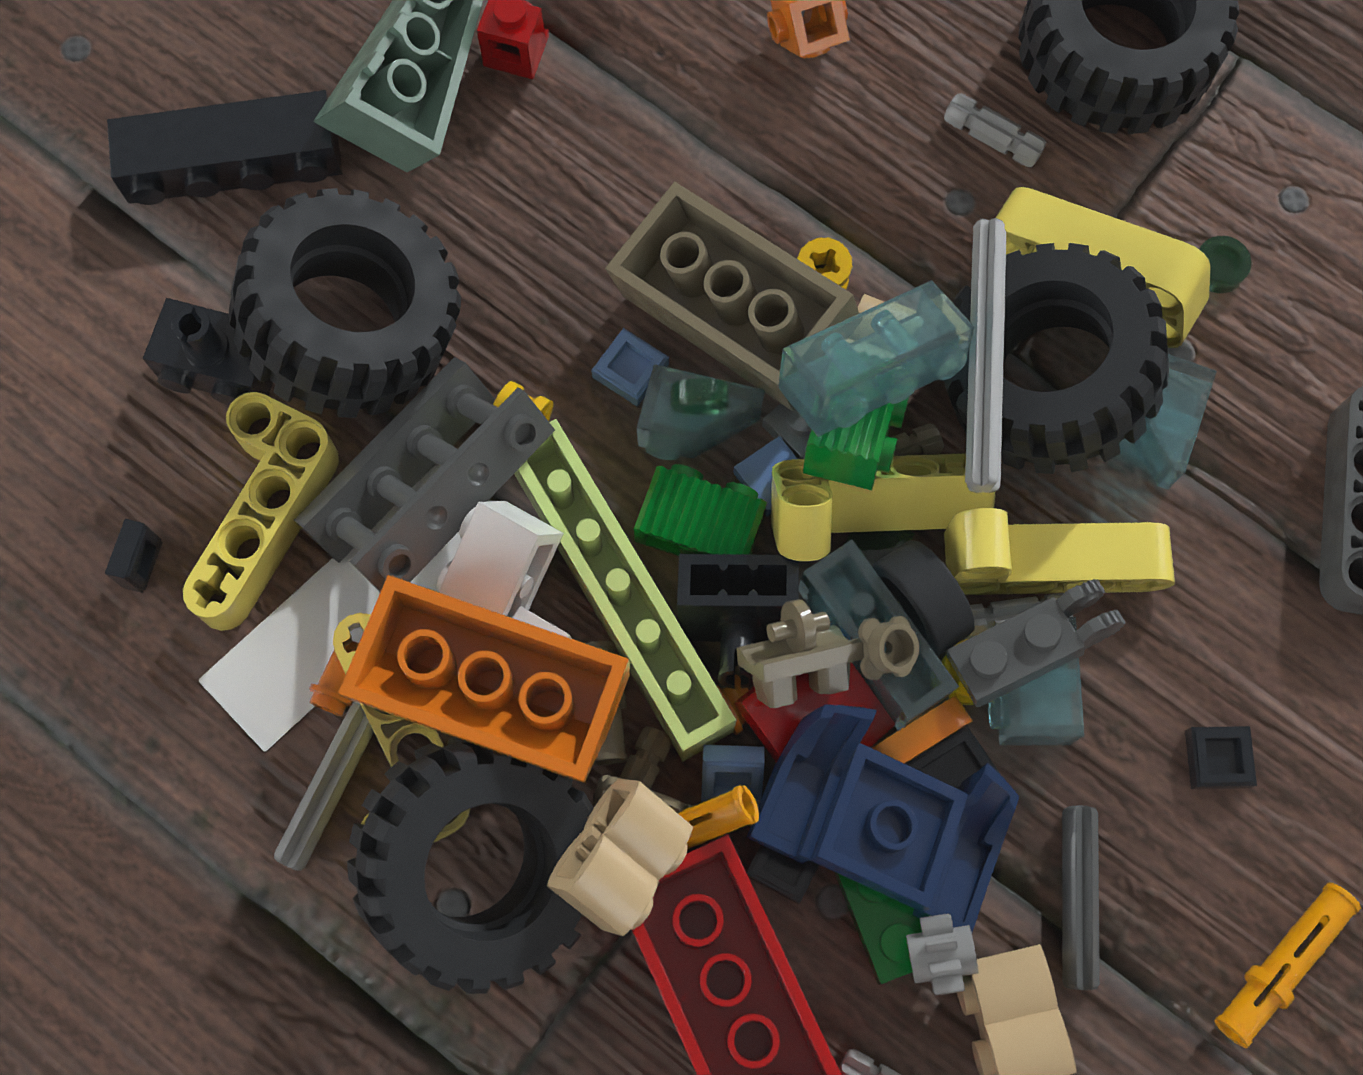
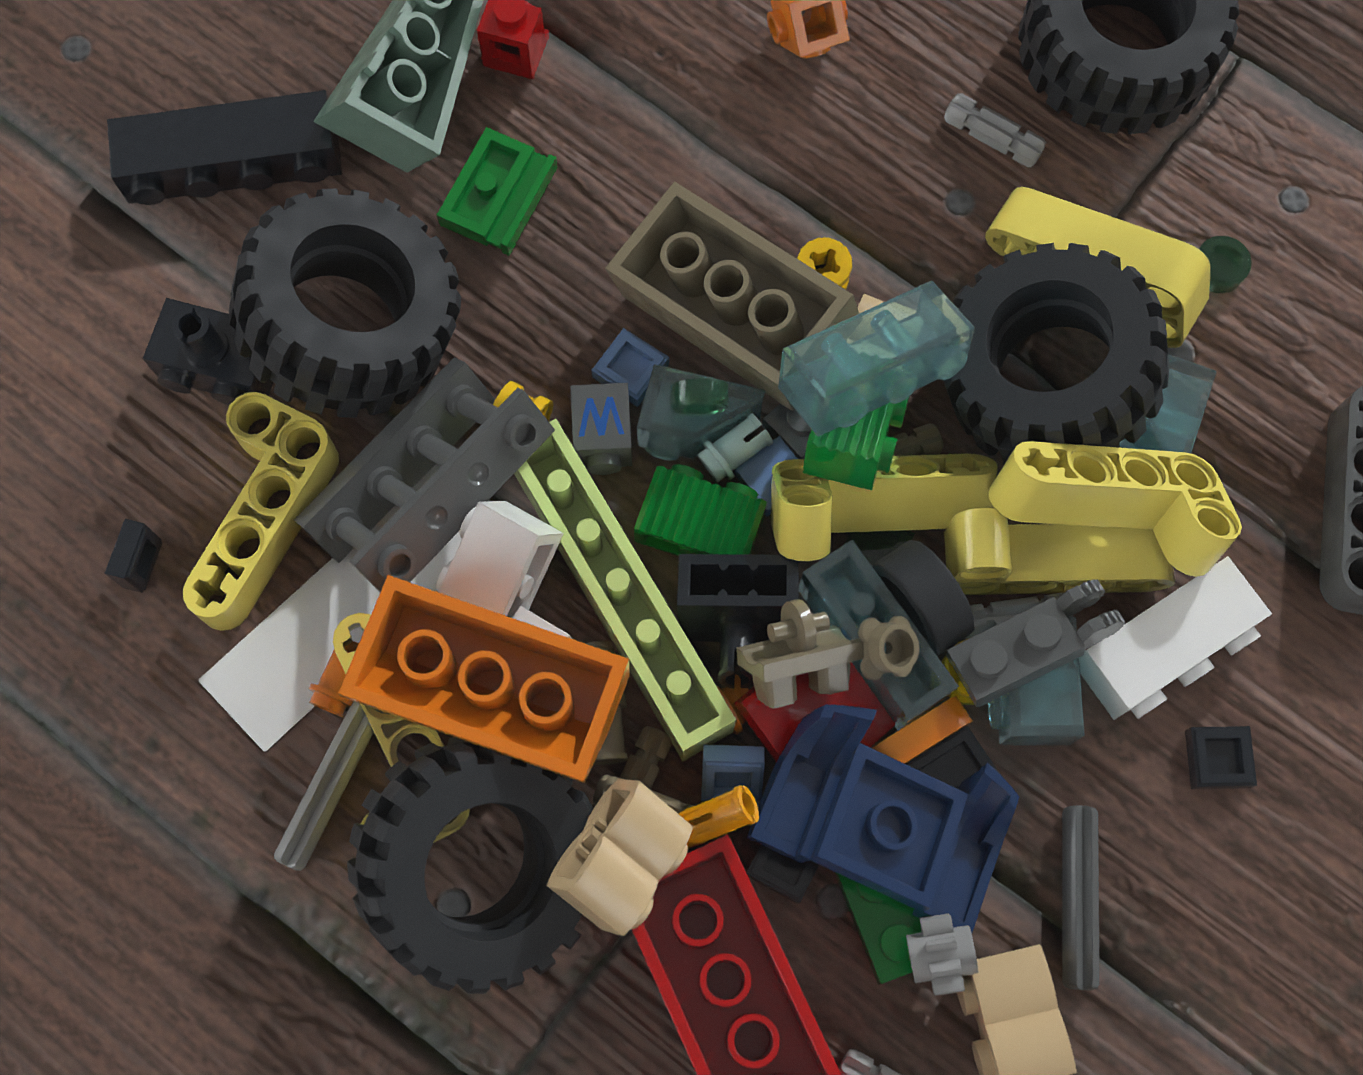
light grey axle [965,218,1006,493] -> none
light orange pin [1214,882,1361,1048] -> none
none -> green plate [436,127,558,256]
none -> dark grey brick [571,383,632,475]
none -> light aqua pin [697,413,773,482]
none -> light yellow beam [988,441,1242,577]
none -> white brick [1072,556,1272,720]

